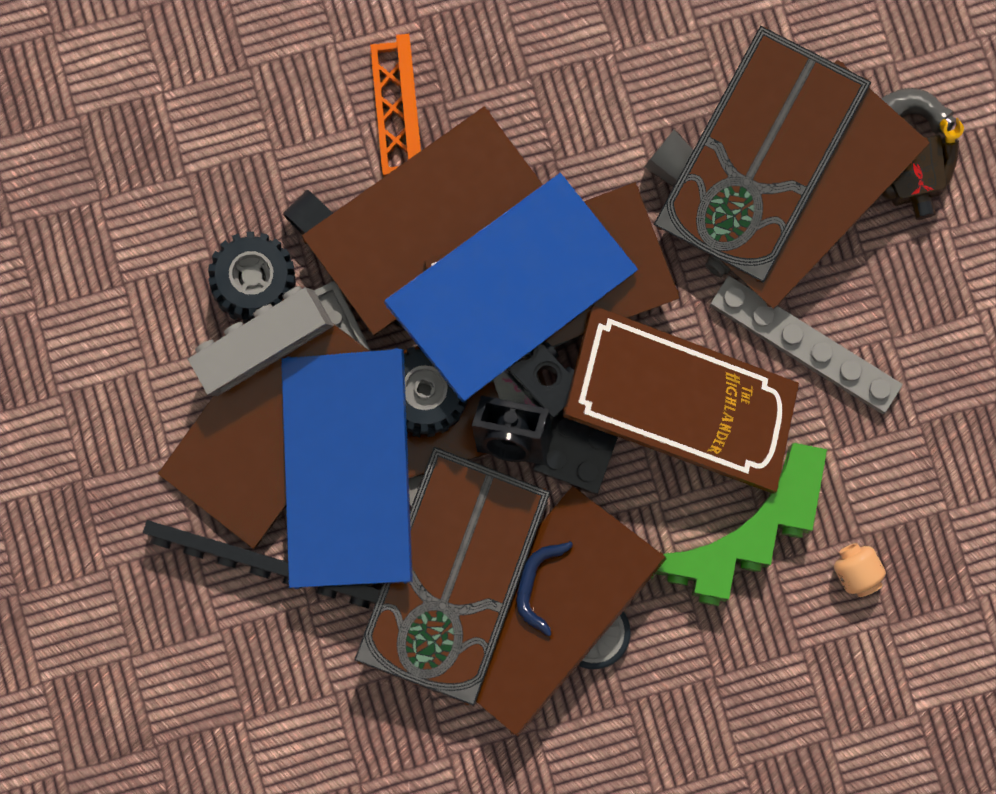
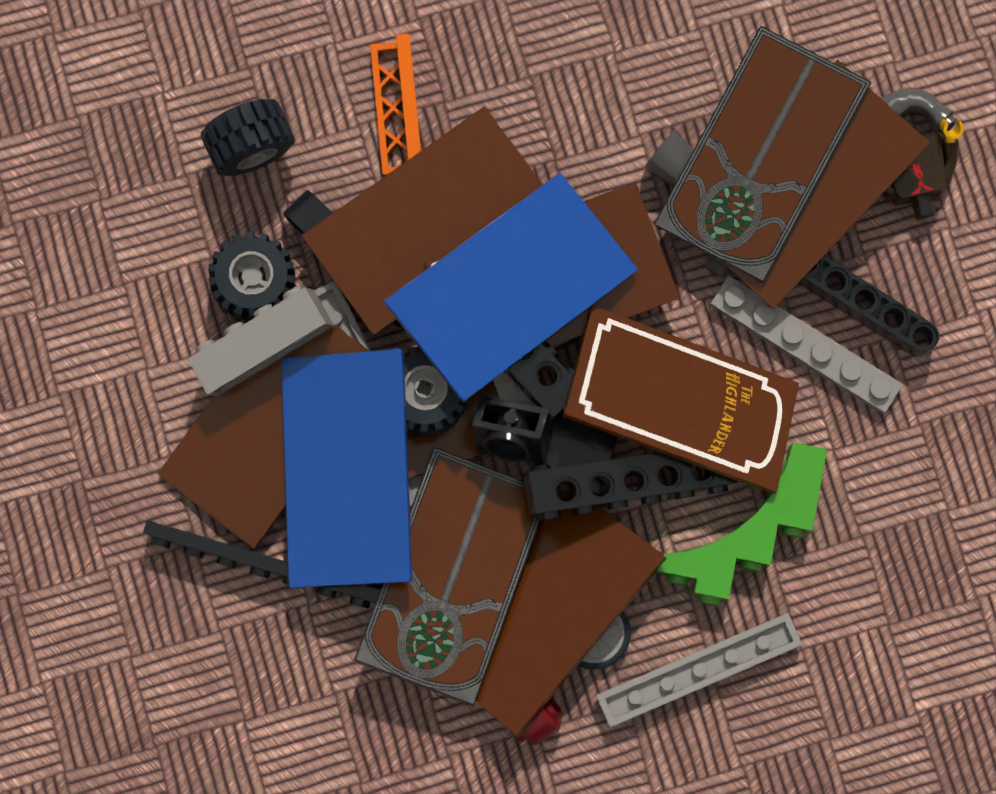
dark blue animal [516,542,573,636] -> none
light nougat head [834,543,886,597] -> none
none -> black wheel [200,99,295,176]
none -> dark red head [514,697,563,745]
none -> black brick [523,452,738,520]
none -> light grey plate [596,613,802,728]
none -> black beam [798,256,939,357]

